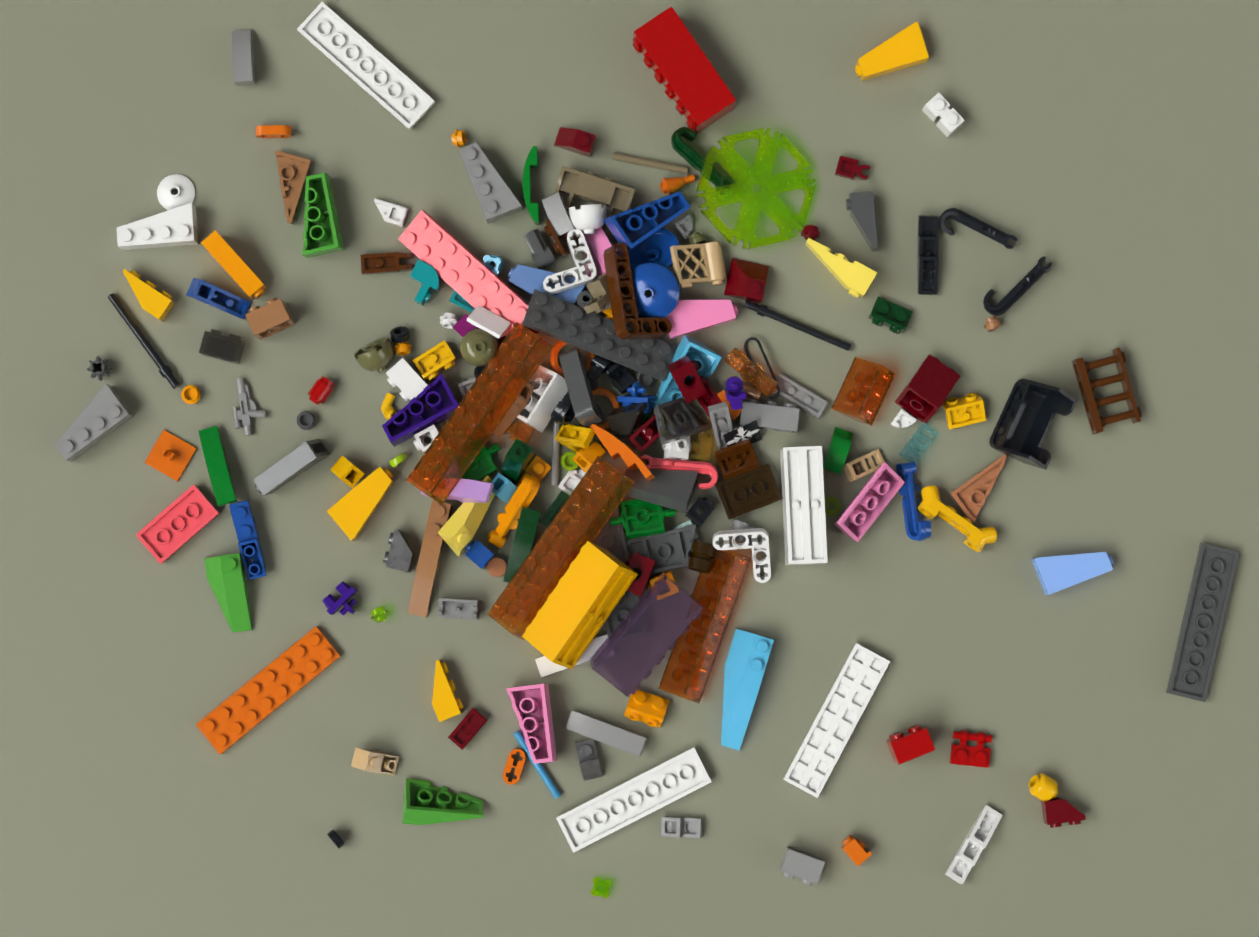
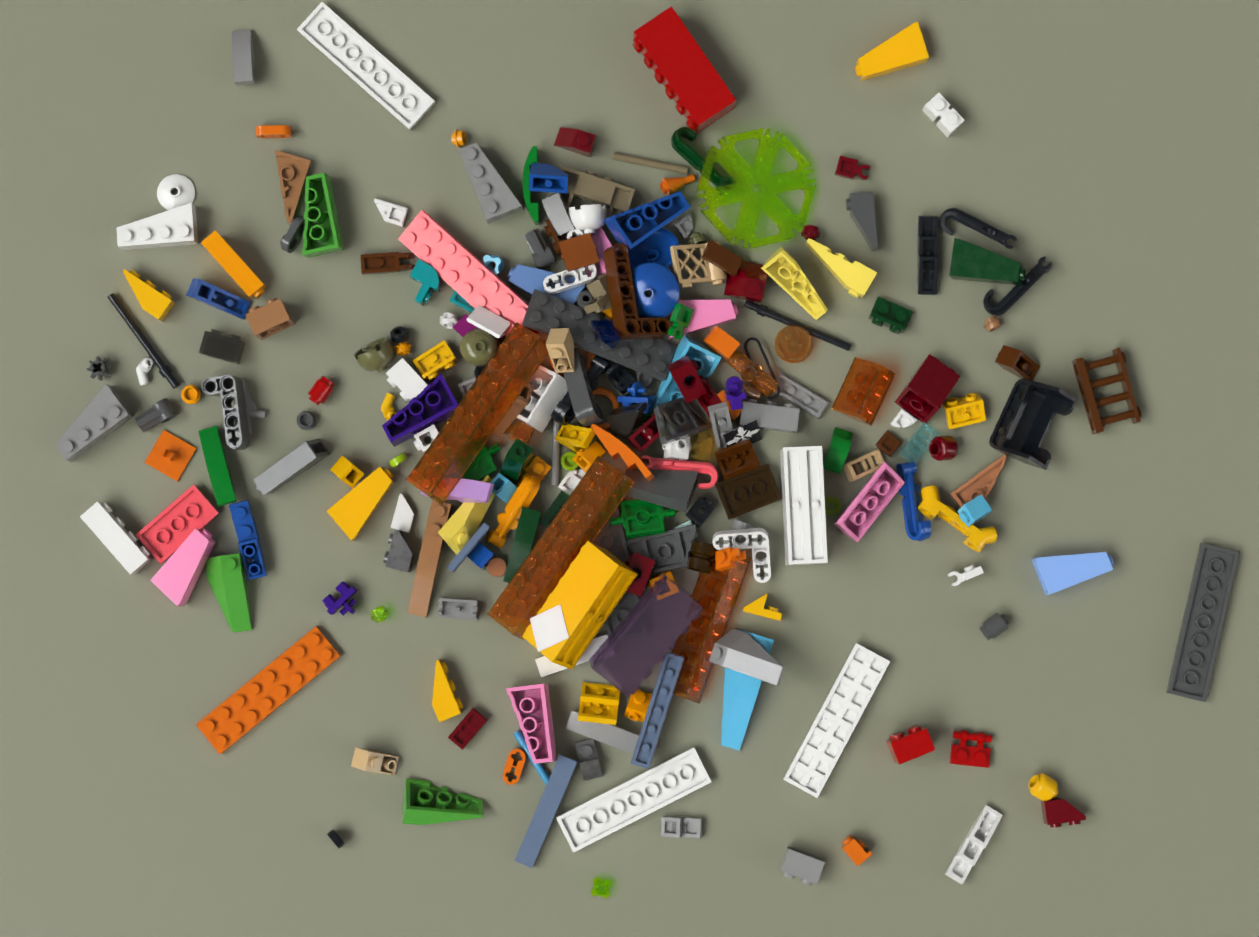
none -> white brick [80,501,152,575]
none -> dark grey piece [135,398,176,432]
none -> white arm [136,357,154,386]
none -> bright pink slope [150,528,215,606]
none -> dark grey beam [202,375,250,450]
none -> dark grey plate [280,216,305,253]
none -> white tile [391,494,415,533]
none -> sand blue tile [447,523,490,572]
none -> sand blue tile [514,753,578,868]
none -> blue slope [529,163,568,193]
none -> white sticker [530,605,569,652]
none -> tan slope [545,328,575,373]
none -> dark orange piece [558,233,600,272]
none -> yellow slope [578,682,621,725]
none -> clear blue slope [591,320,620,349]
none -> sand blue tile [631,652,684,769]
none -> green plate [668,303,693,340]
none -> reddish brown tile [701,240,743,276]
none -> orange brick [703,326,740,360]
none -> light grey wedge [709,628,785,686]
none -> orange plate [715,547,746,572]
none -> yellow slope [742,594,782,621]
none -> light yellow wedge [761,246,828,320]
none -> clear orange tile [775,325,812,363]
none -> reddish brown tile [875,430,902,457]
none -> dark red head [929,436,958,461]
none -> white plate [947,564,984,586]
none -> dark green slope [949,238,1025,285]
none -> medium azure brick [957,494,992,527]
none -> dark grey brick [980,613,1009,640]
none -> reddish brown slope [995,345,1040,381]

